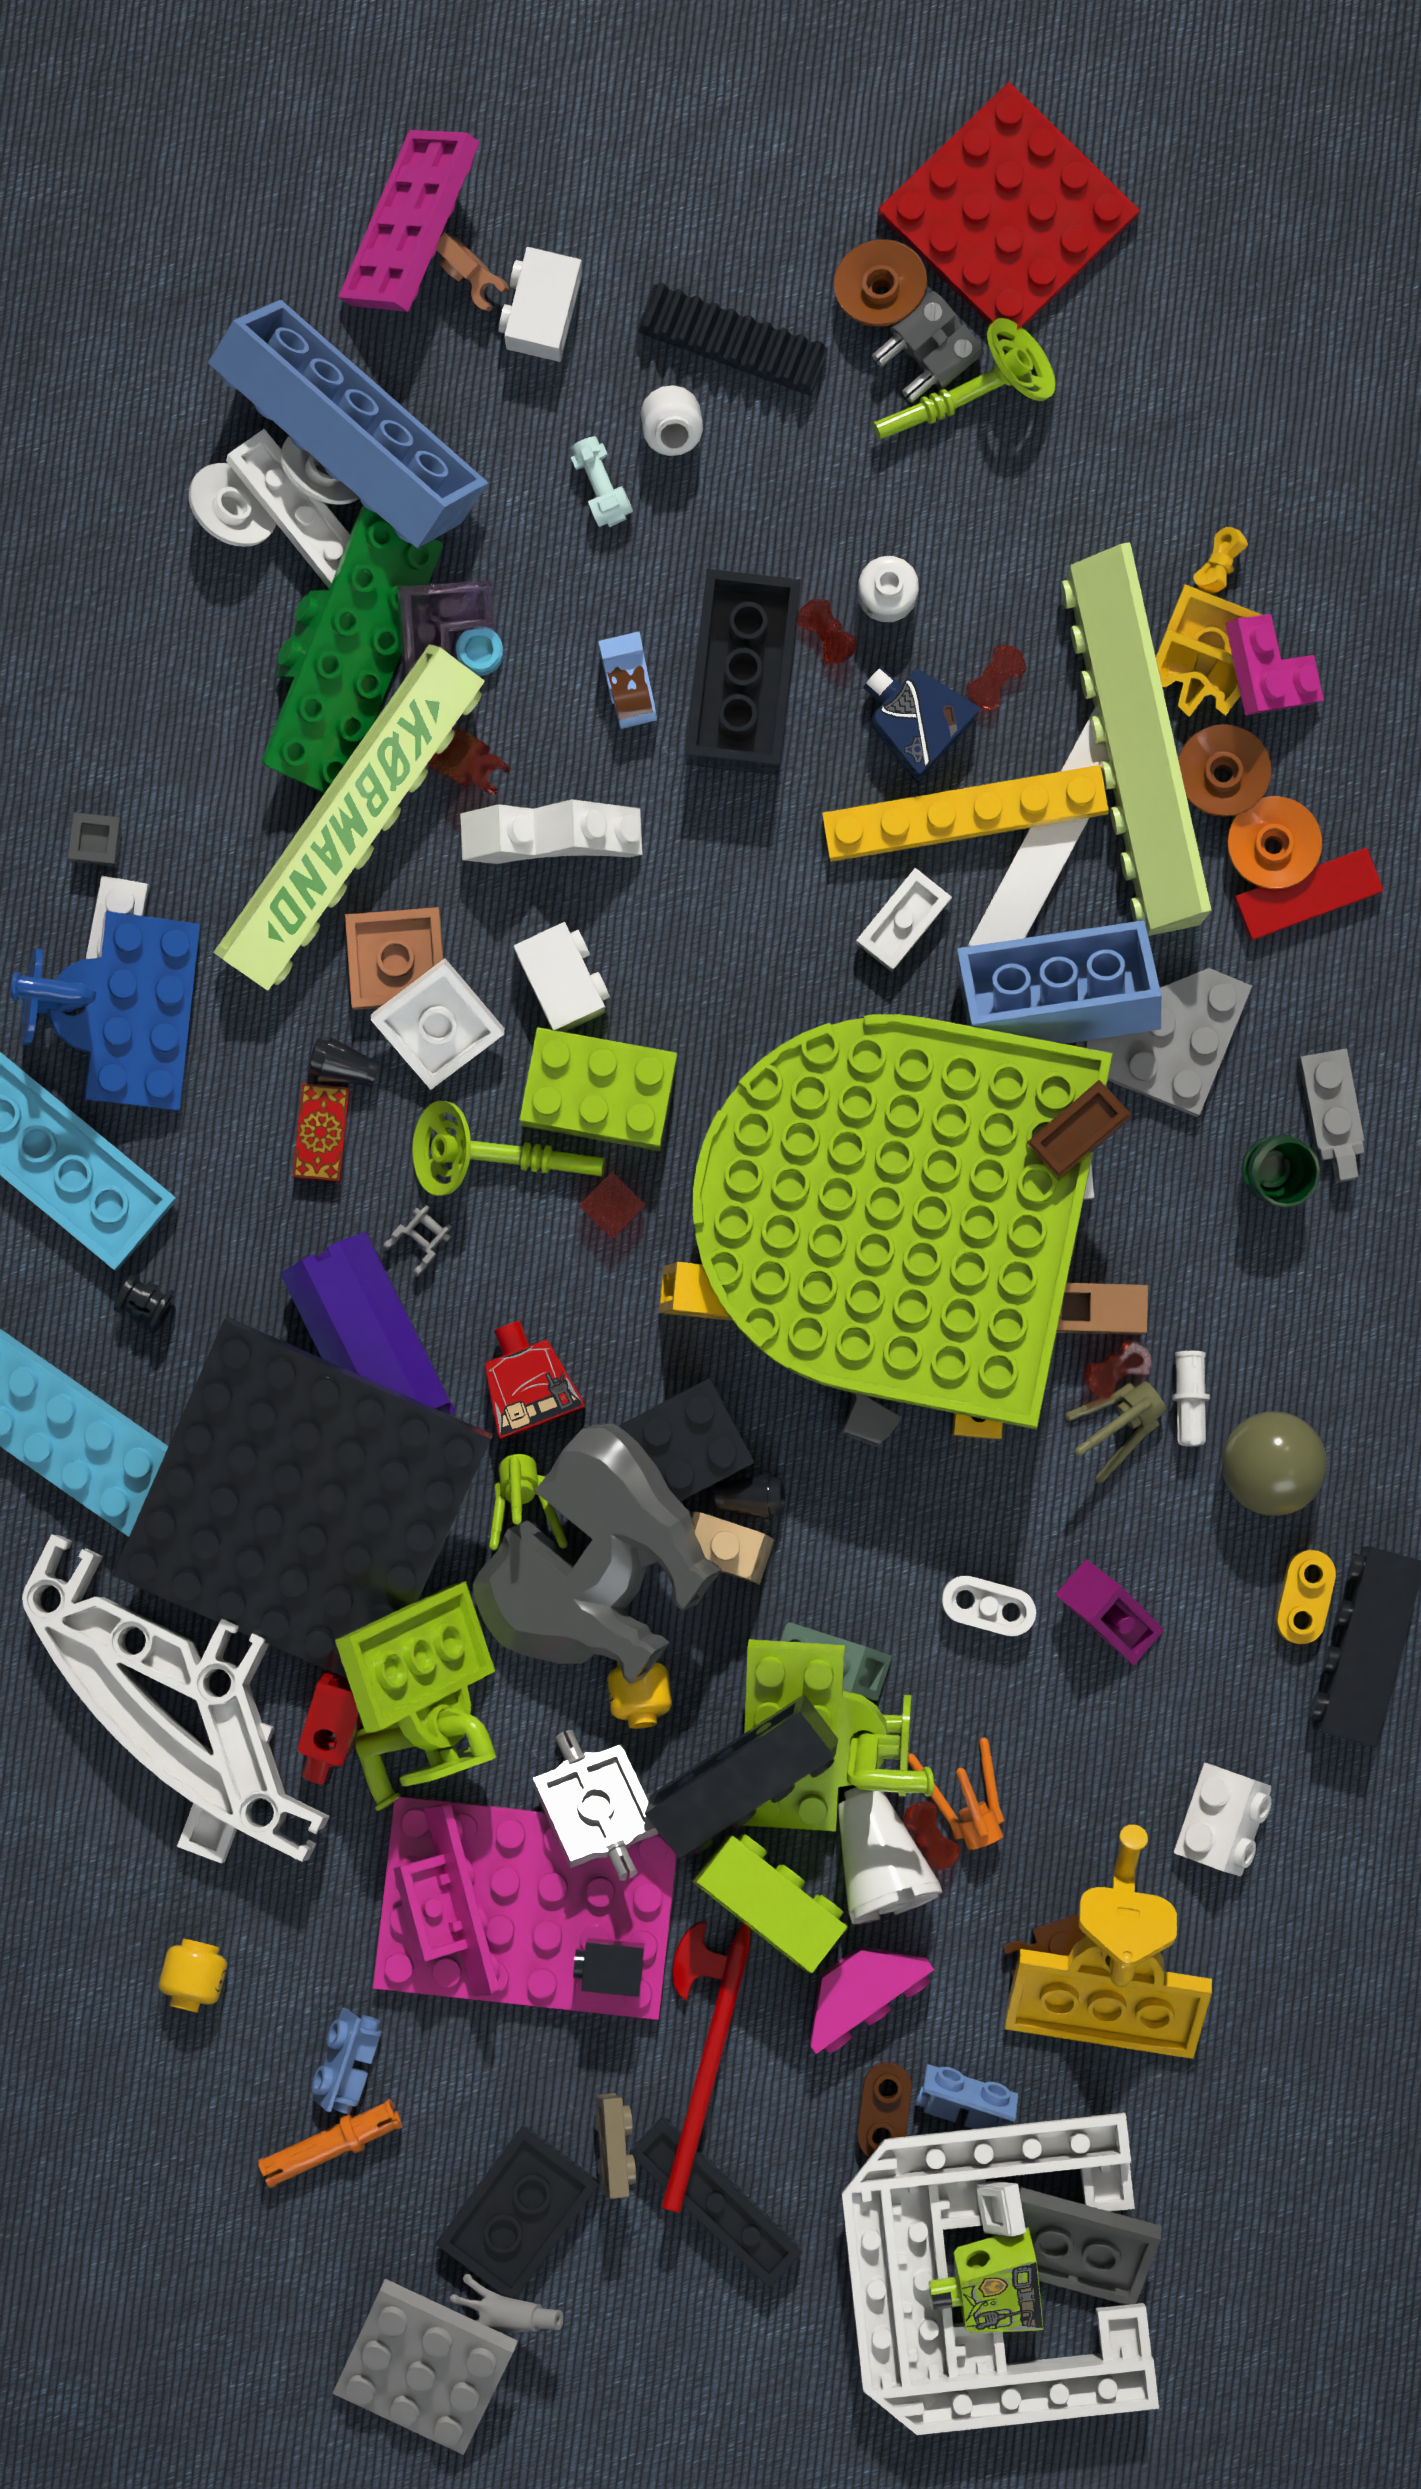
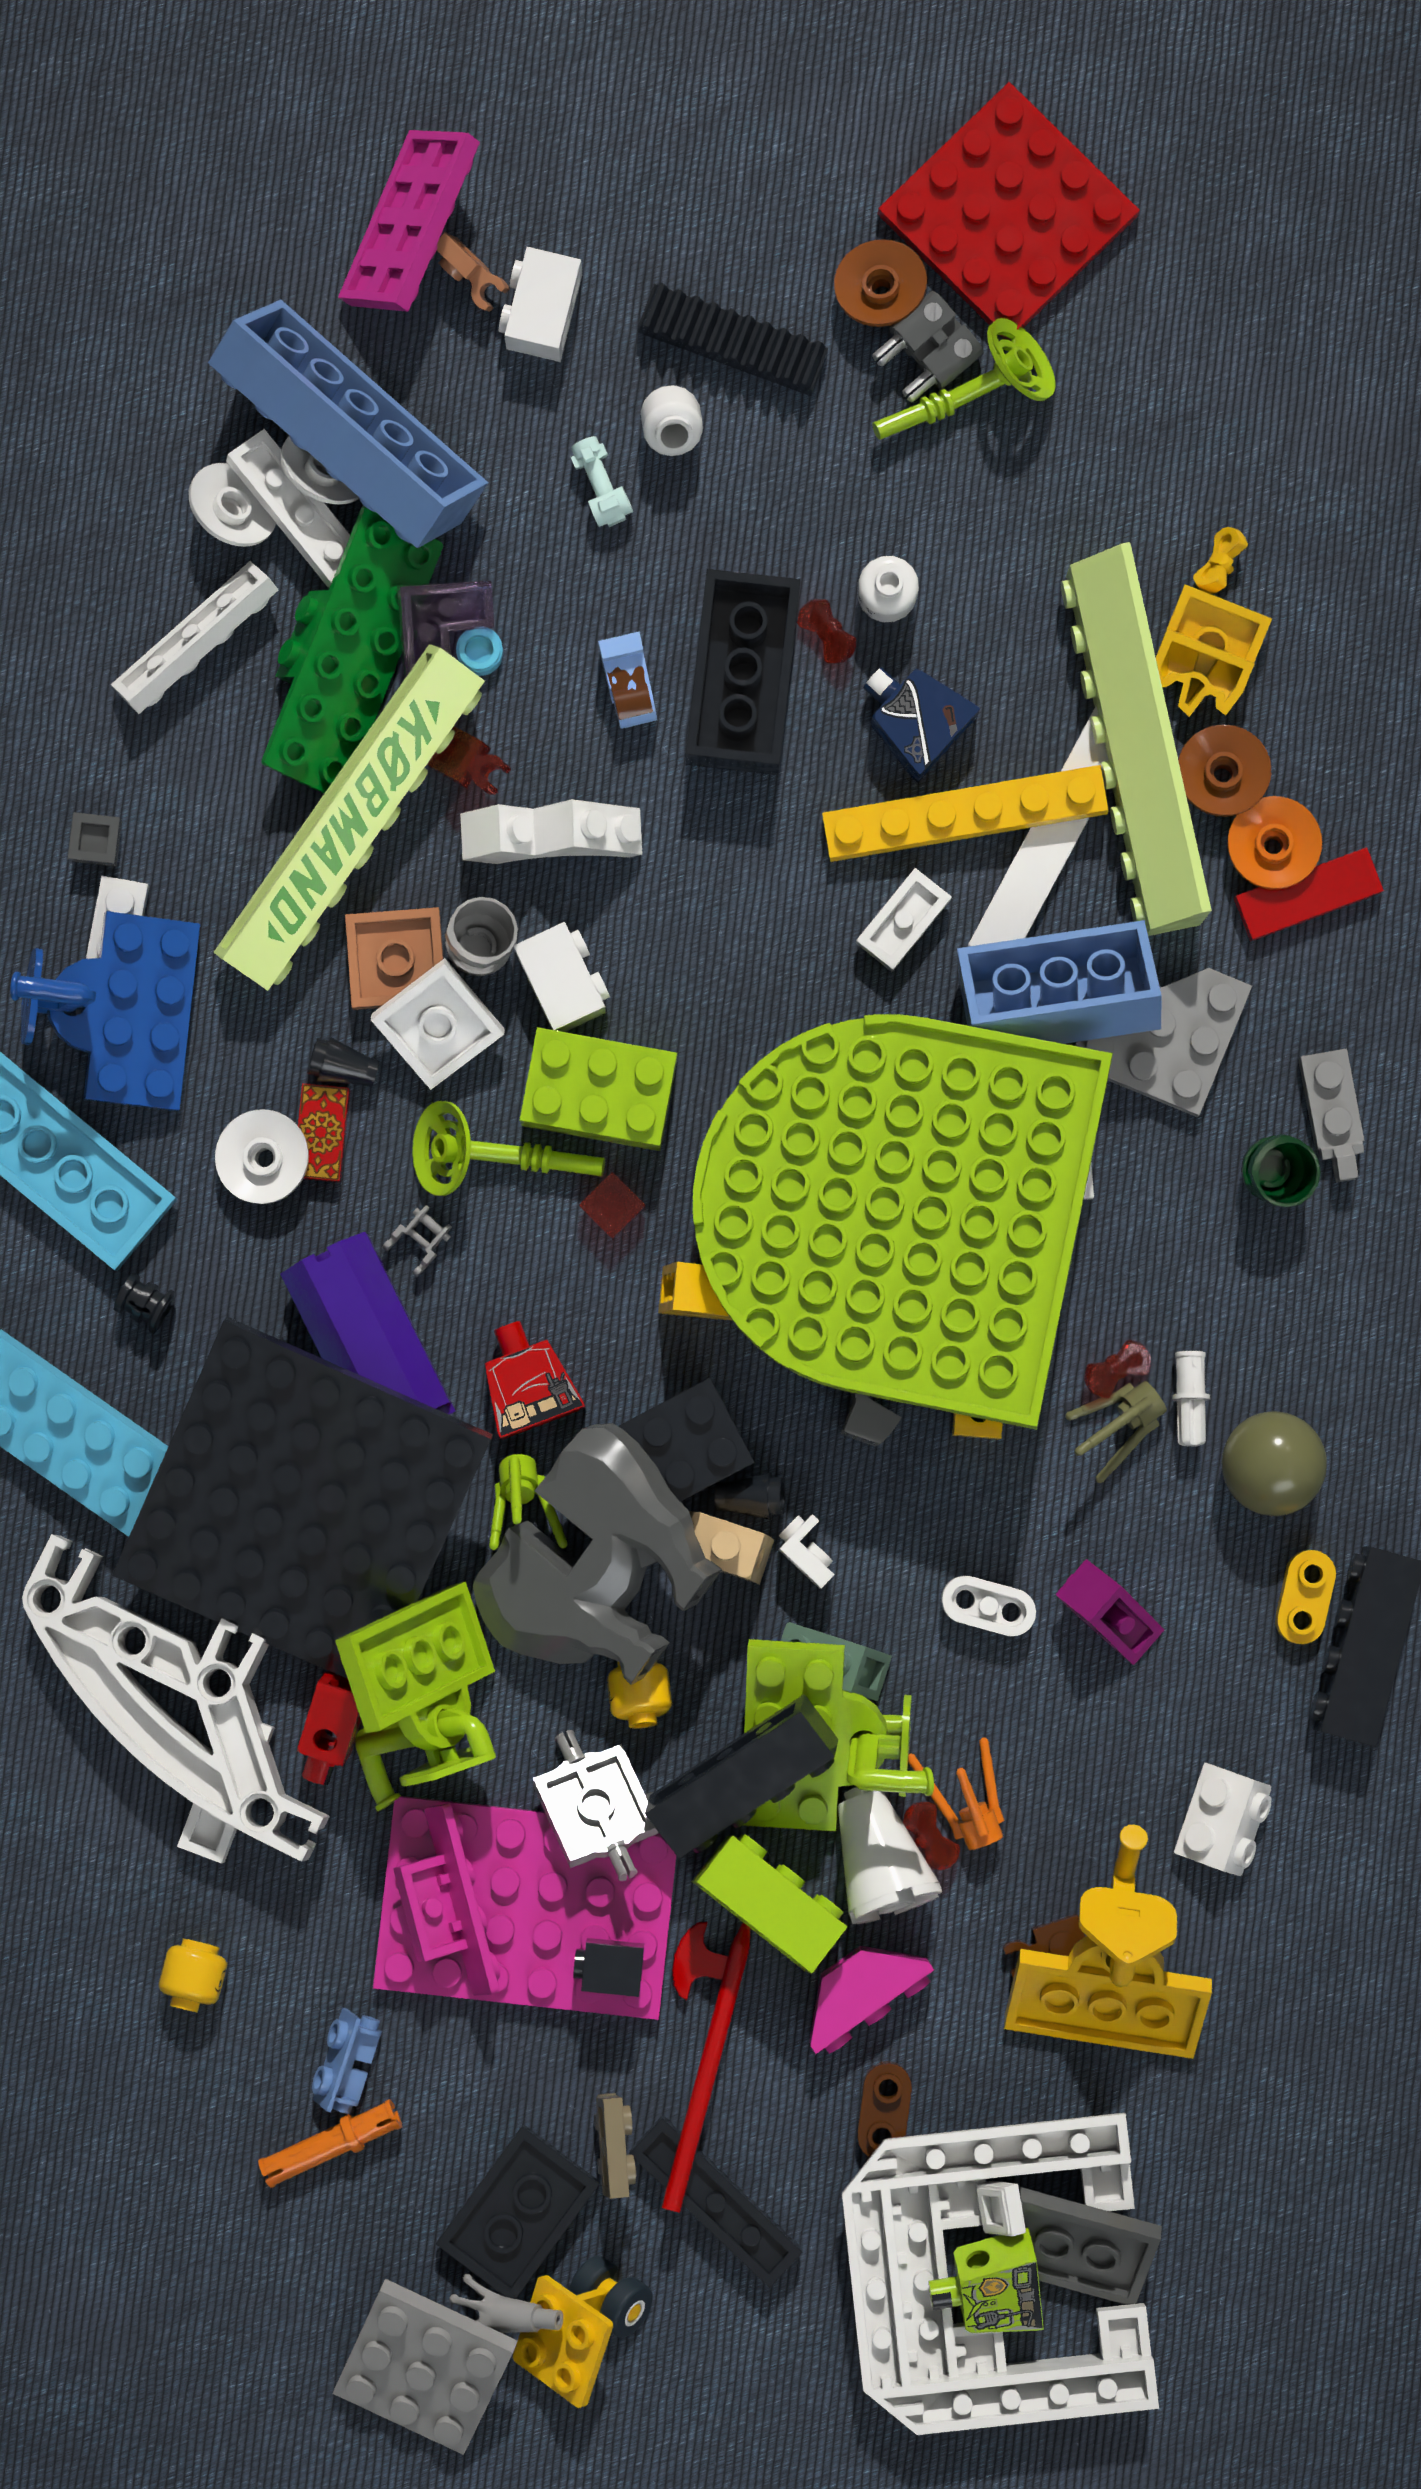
medium blue hinge [915,2064,1018,2129] -> none
clear red piece [966,645,1027,710] -> none
reddish brown tile [1027,1080,1132,1181] -> none
medium nougat brick [1057,1283,1148,1335] -> none
dark pink plate [1225,614,1324,715] -> none
none -> white plate [111,561,278,714]
none -> white dish [215,1109,309,1204]
none -> light grey helmet [445,897,518,976]
none -> yellow plate [513,2256,653,2408]
none -> white bracket [778,1514,835,1589]

